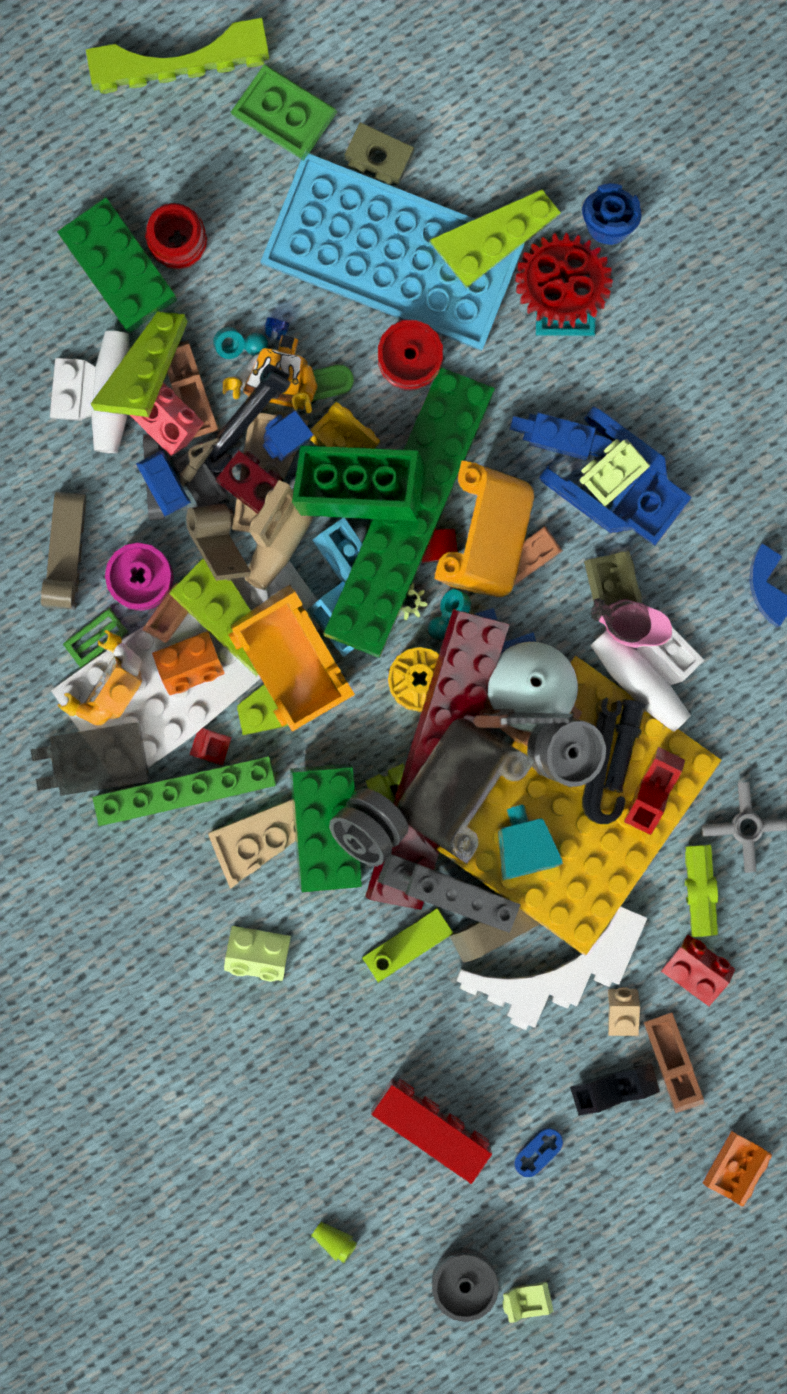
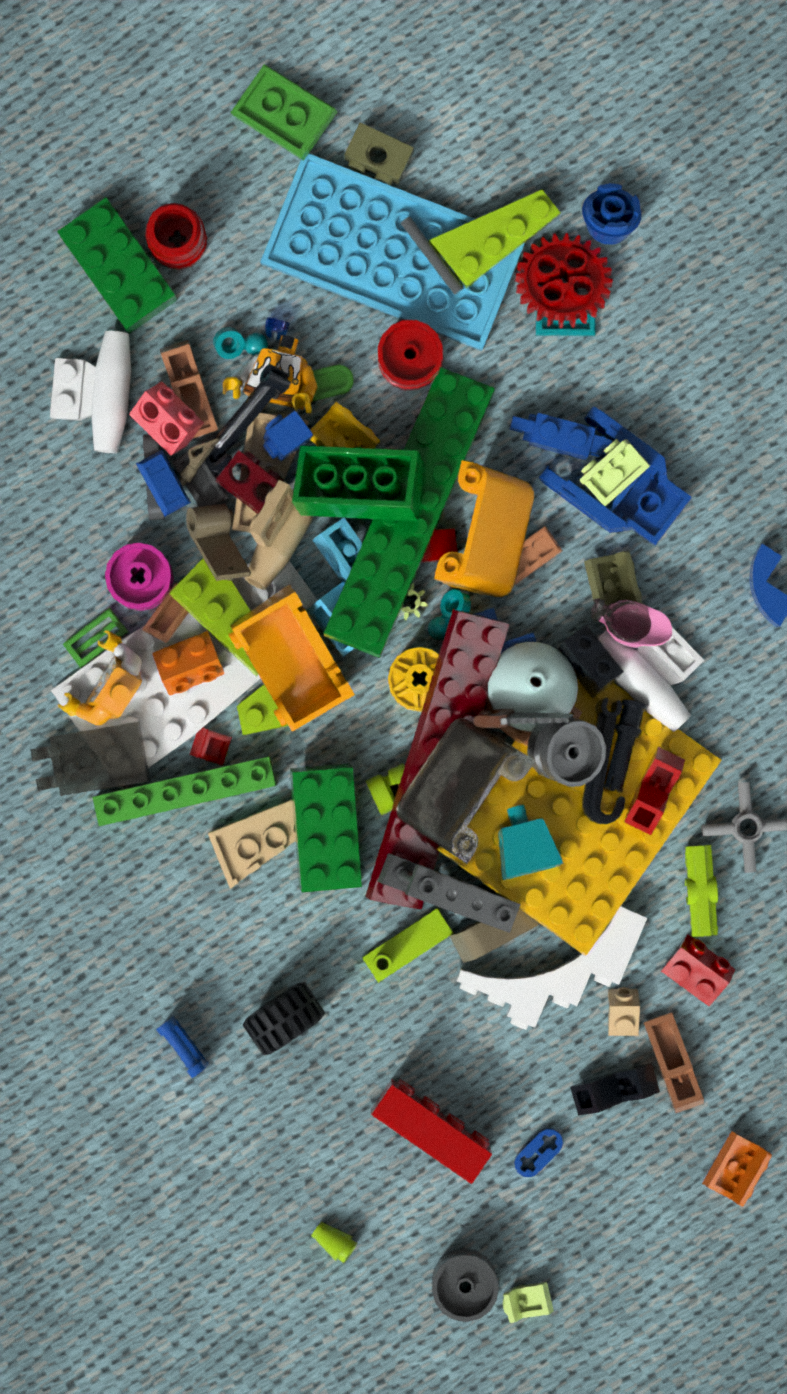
dark tan beam [41,492,86,610] -> none
lime arch [85,18,269,94] -> none
lime wing [90,312,188,417] -> none
yellowish green bracket [224,926,291,982] -> none
dark grey wheel [329,788,409,866] -> none
none -> blue plate [156,1015,209,1078]
none -> black tyre [243,982,325,1055]
none -> dark grey bar [401,216,464,295]
none -> black brick [557,624,624,698]

